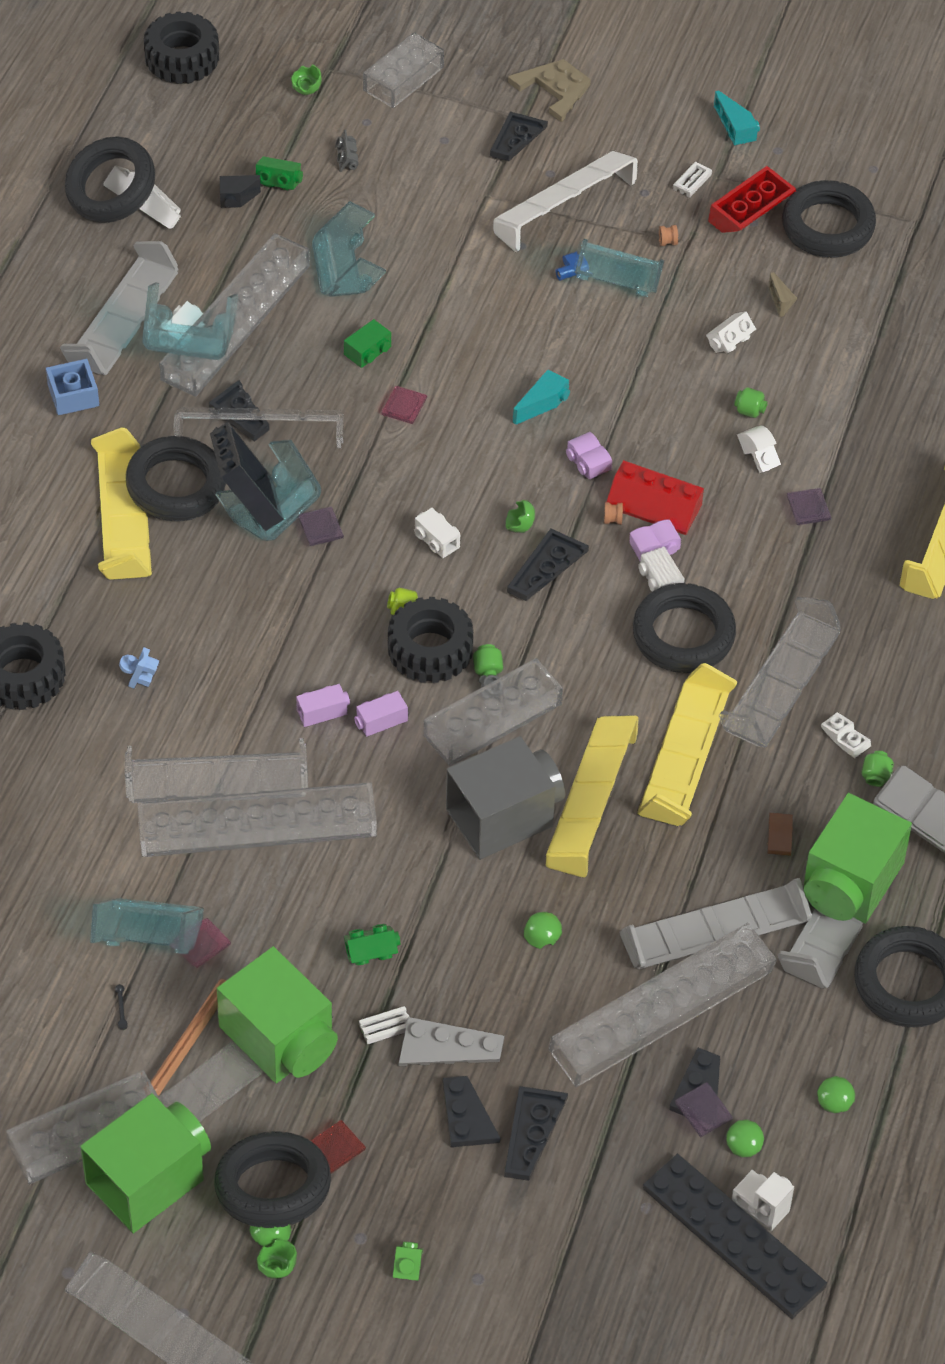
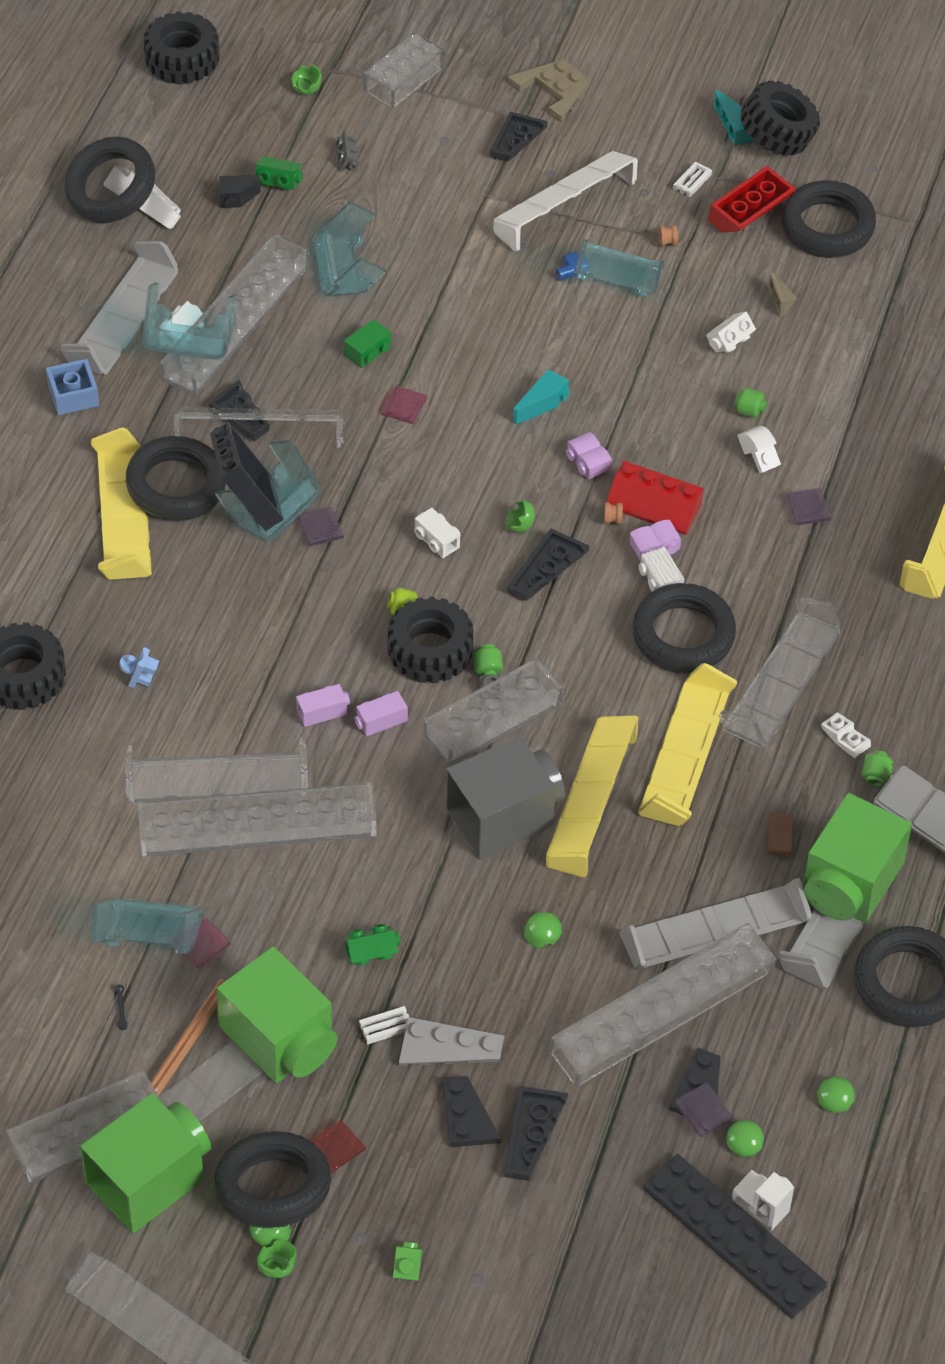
none -> black tyre [740,80,820,156]

